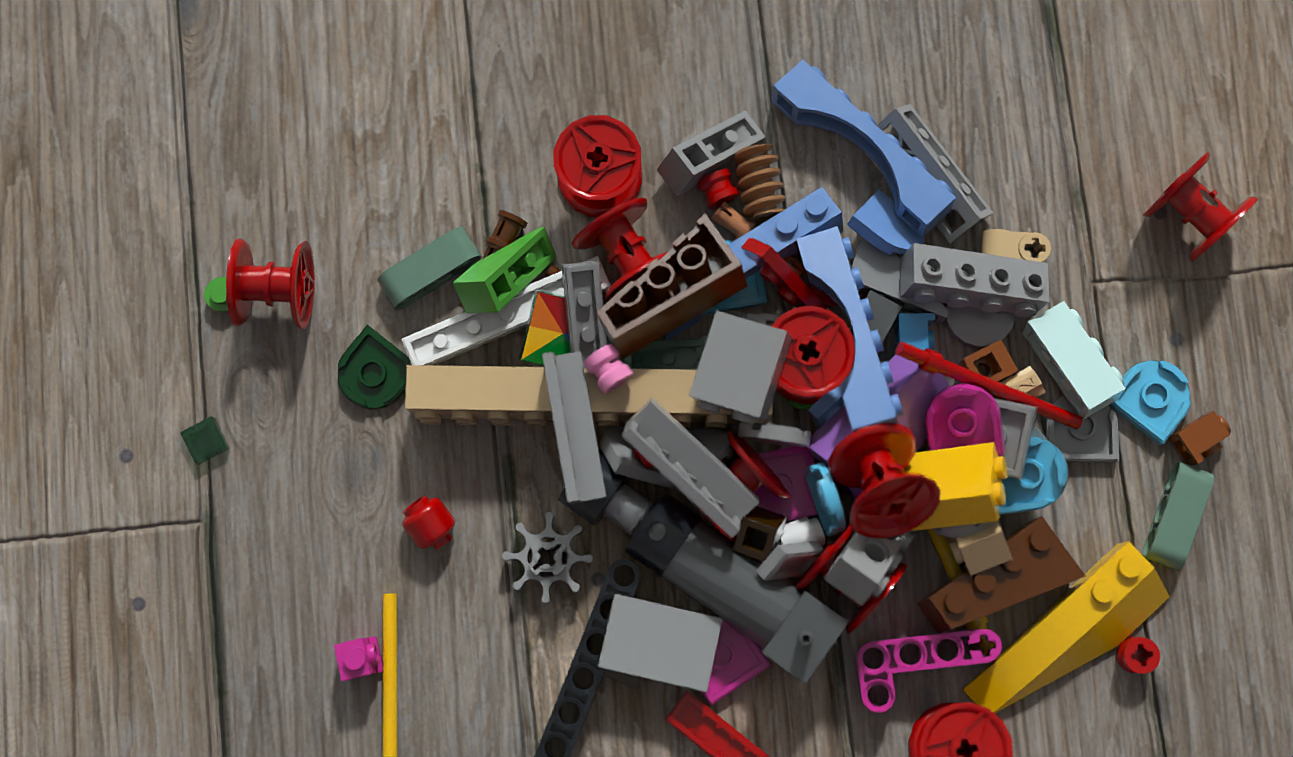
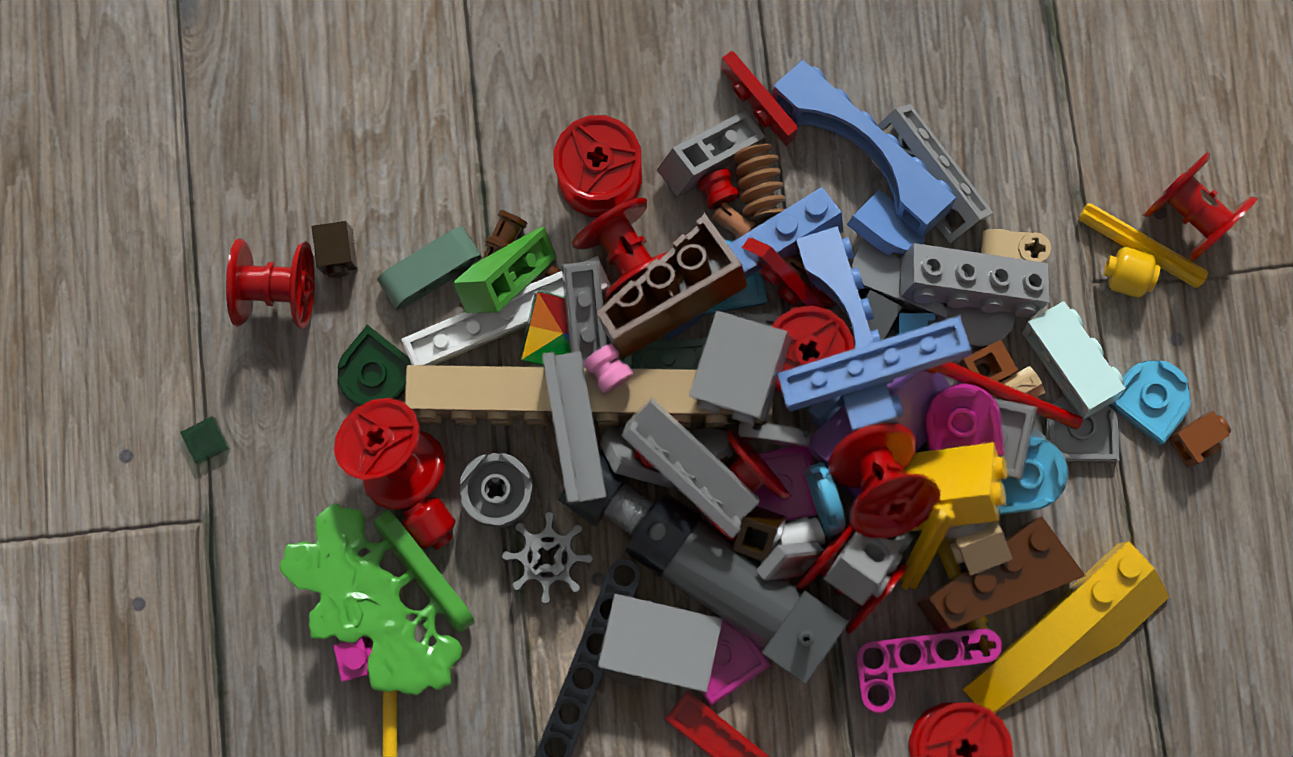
bright green plate [204,277,228,312] -> none
red wheel [1116,637,1160,674] -> none
sand green beam [1142,461,1214,571] -> none
none -> bright green plant [280,503,475,695]
none -> dark brown brick [311,221,358,278]
none -> red piece [334,398,445,510]
none -> light grey brick [460,453,536,528]
none -> red plate [721,50,798,146]
none -> medium blue plate [778,316,972,412]
none -> yellow axle [899,503,956,590]
none -> yellow axle [1079,203,1208,288]
none -> yellow head [1103,247,1160,298]

